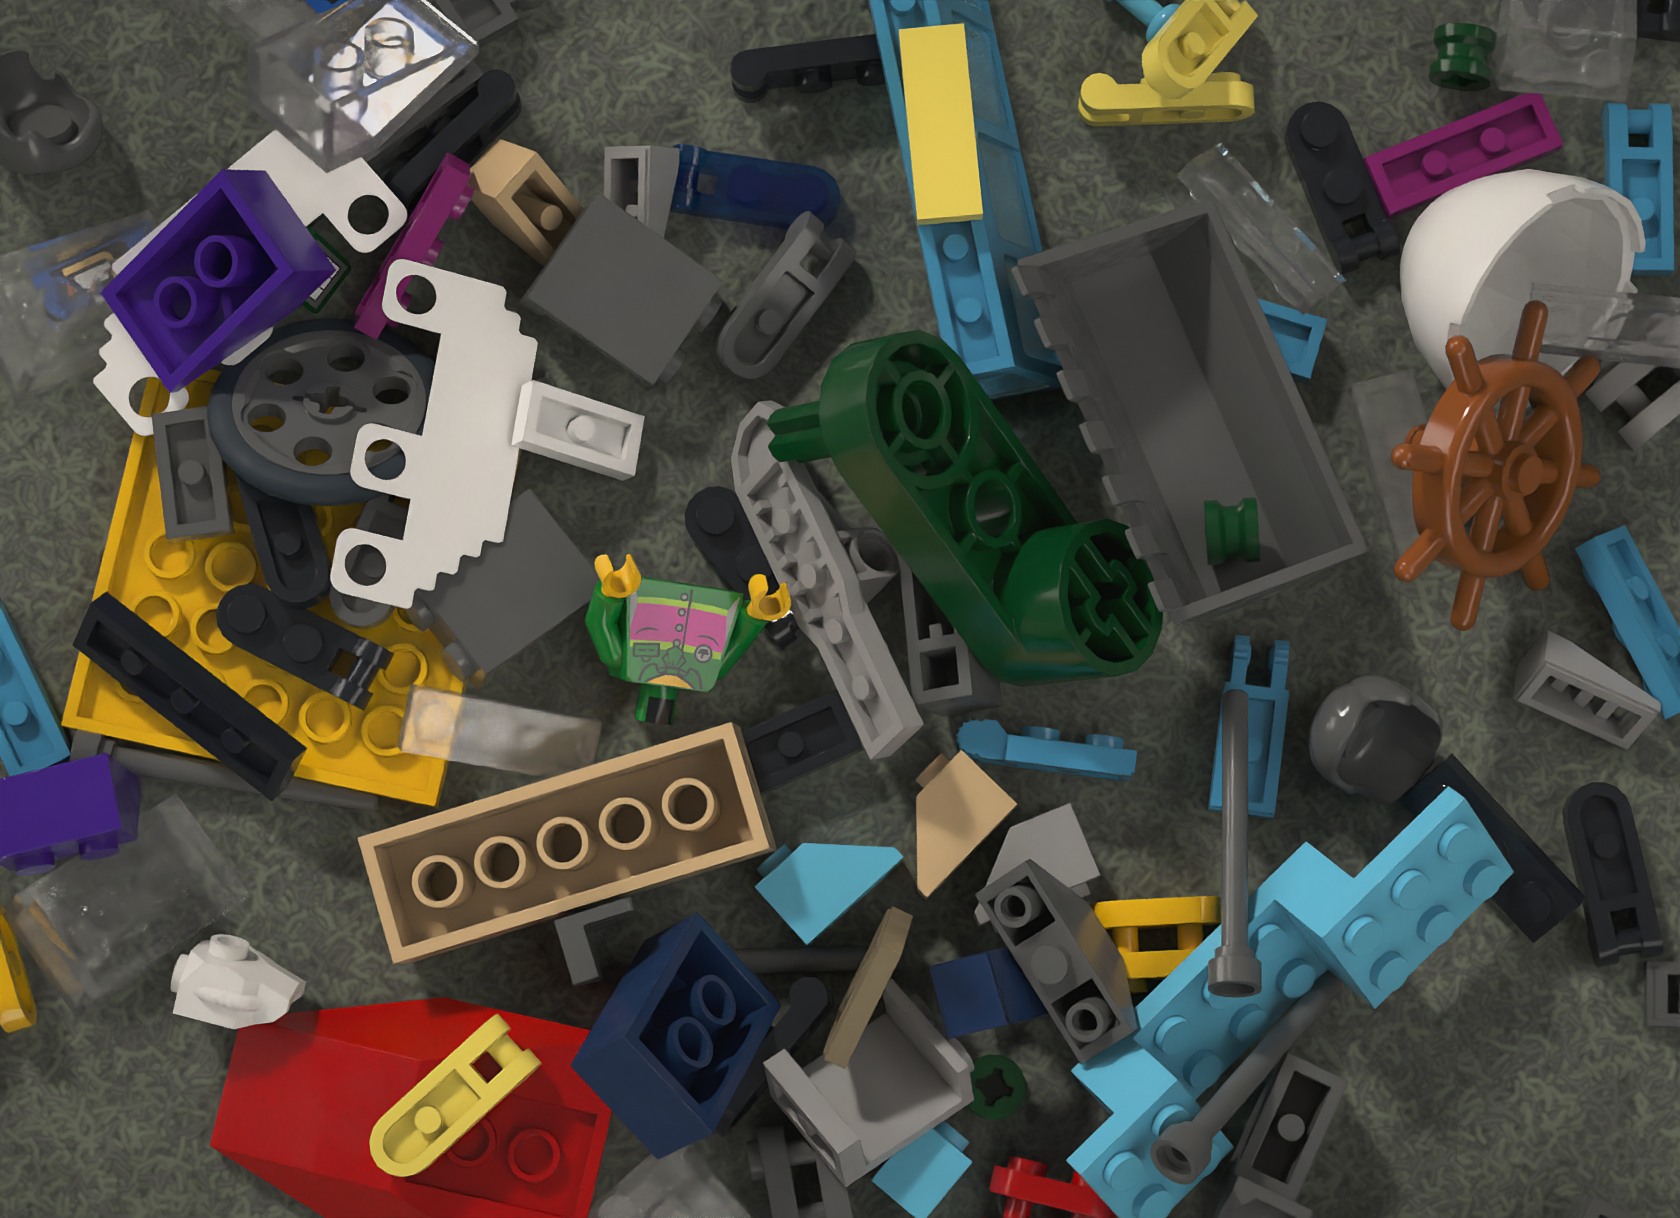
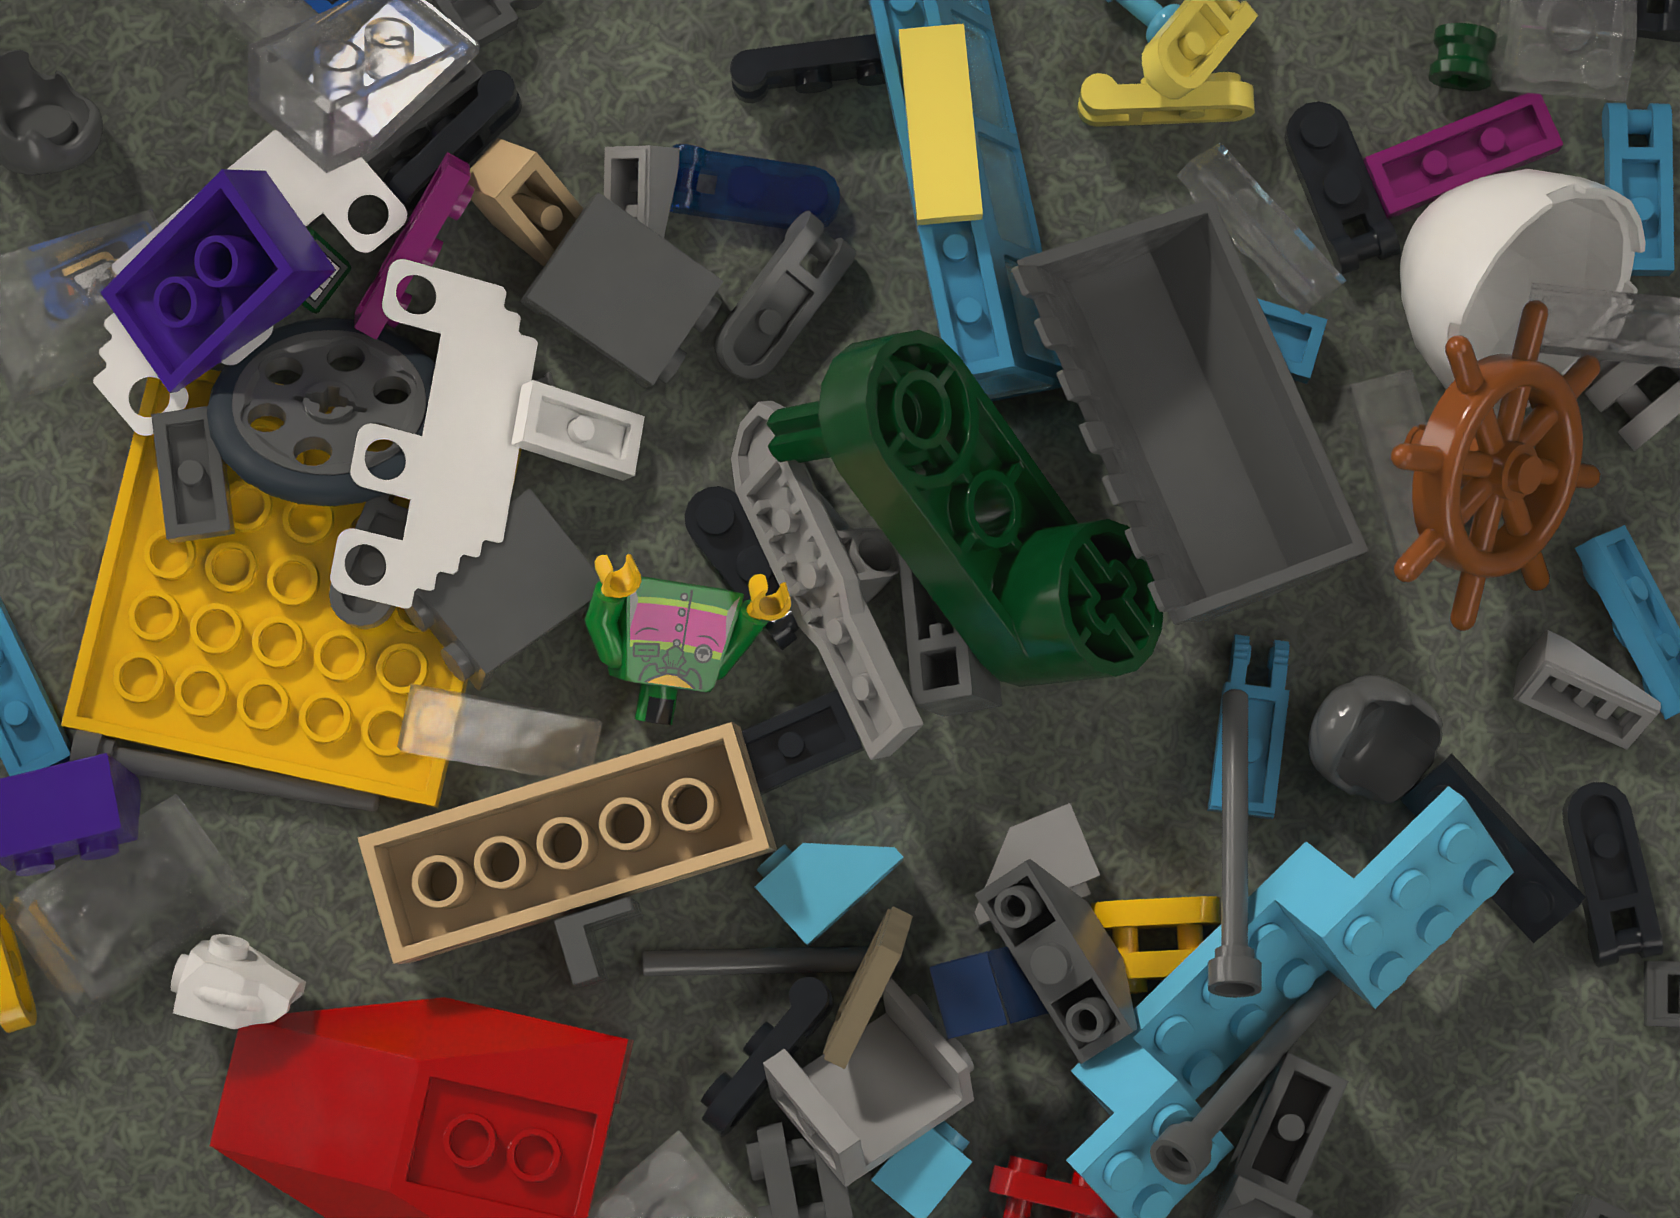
black plate [73,591,307,801] -> none
black plate [216,584,394,711] -> none
black plate [233,454,332,609] -> none
light yellow plate [369,1014,542,1177] -> none
dark blue brick [570,912,781,1160] -> none
tan slope [915,750,1017,900] -> none
dark azure hinge [956,718,1137,782] -> none
dark green wheel [966,1054,1026,1120] -> none
dark green wheel [1204,497,1260,565] -> none

